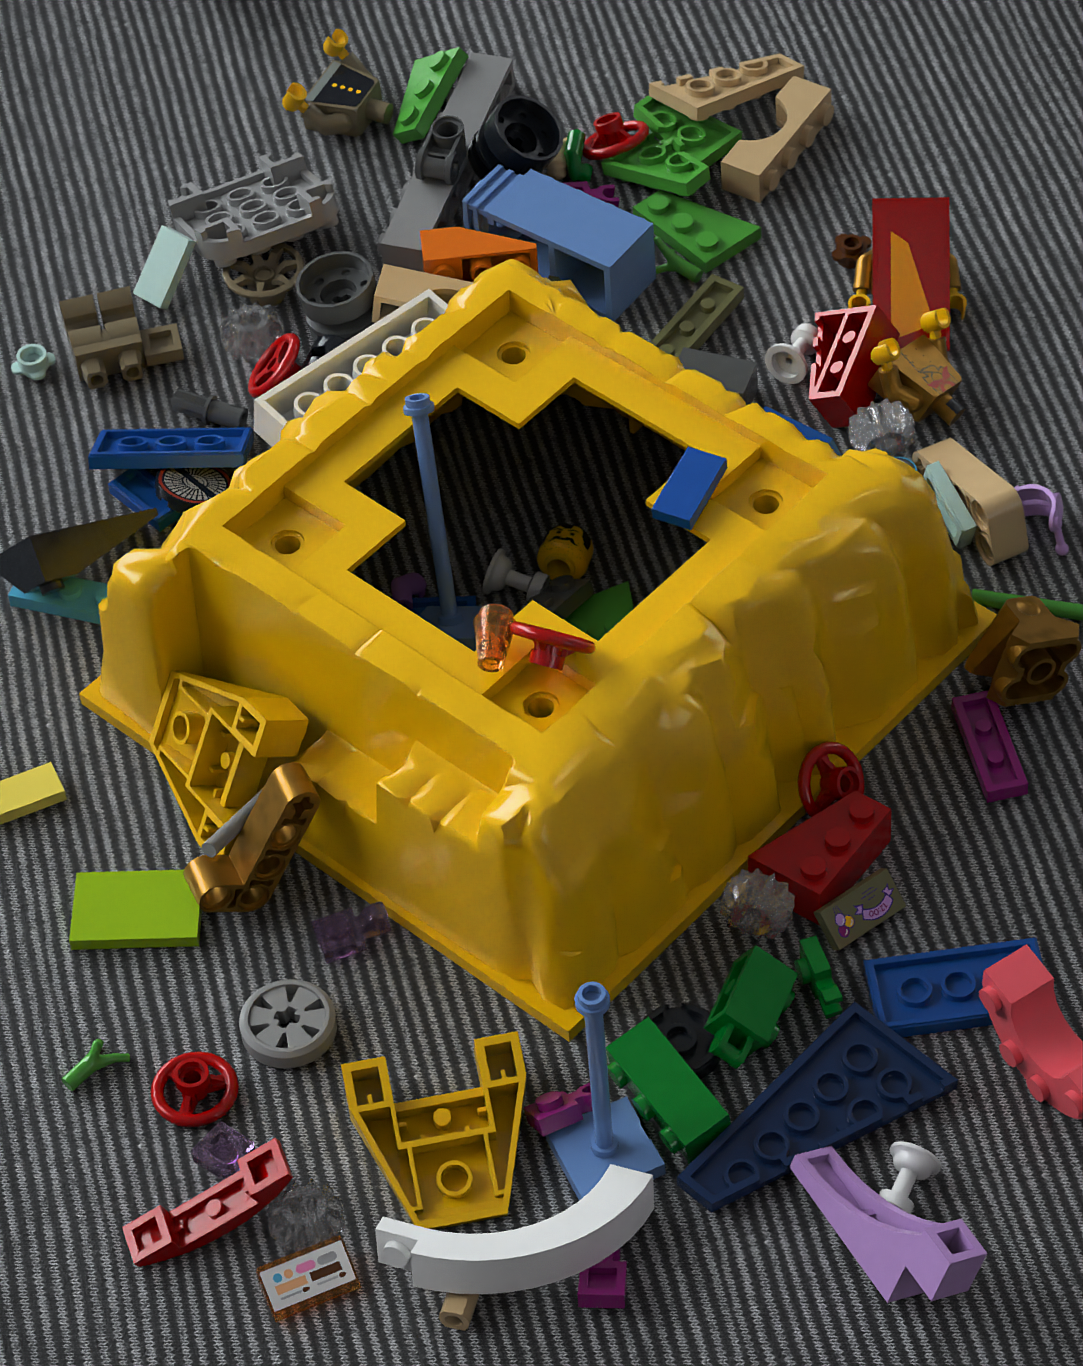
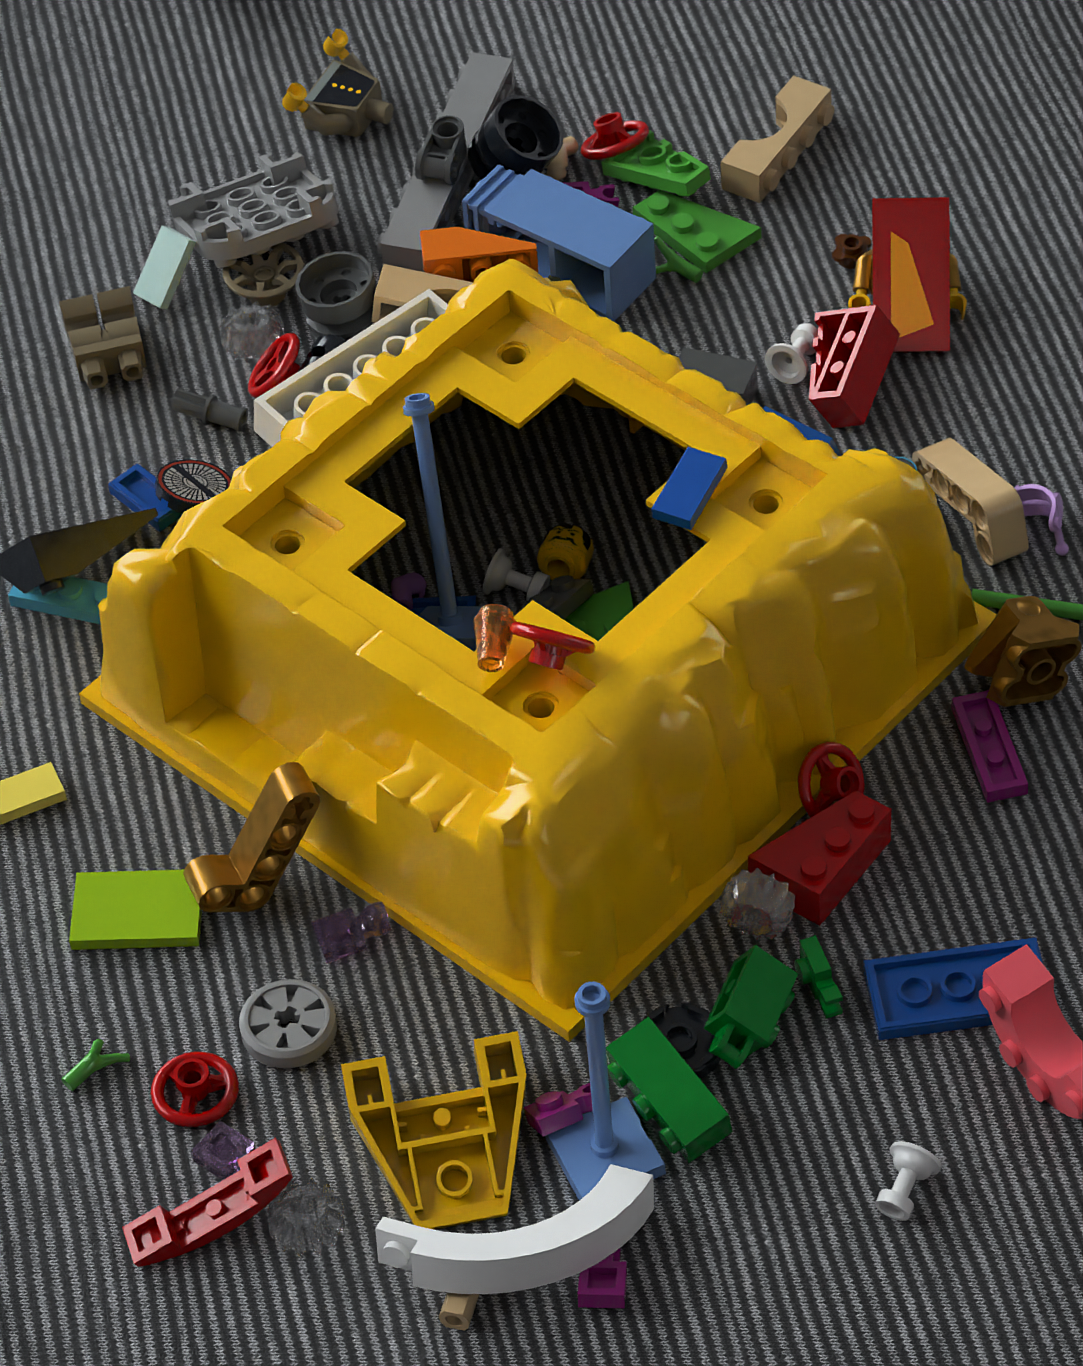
light aqua plate [11,344,56,380] -> none
blue tile [88,427,254,470] -> none
dark tan plate [140,323,184,367] -> none
yellow wedge [149,670,309,855] -> none
light grey bar [202,790,262,857] -> none
slope [256,1235,361,1322] -> none
bright green wing [393,47,469,144] -> none
green arm [564,129,593,182] -> none
bright green wing [633,95,742,166] -> none
tan wing [649,53,804,121] -> none
olive plate [650,274,744,357] -> none
dark blue wing [677,1001,958,1213] -> none
lavender arch [790,1146,987,1303] -> none
olive tile [813,868,906,950] -> none
clear gear [848,398,915,457] -> none
pearl gold torso [867,308,965,426] -> none
light aqua tile [923,461,977,549] -> none

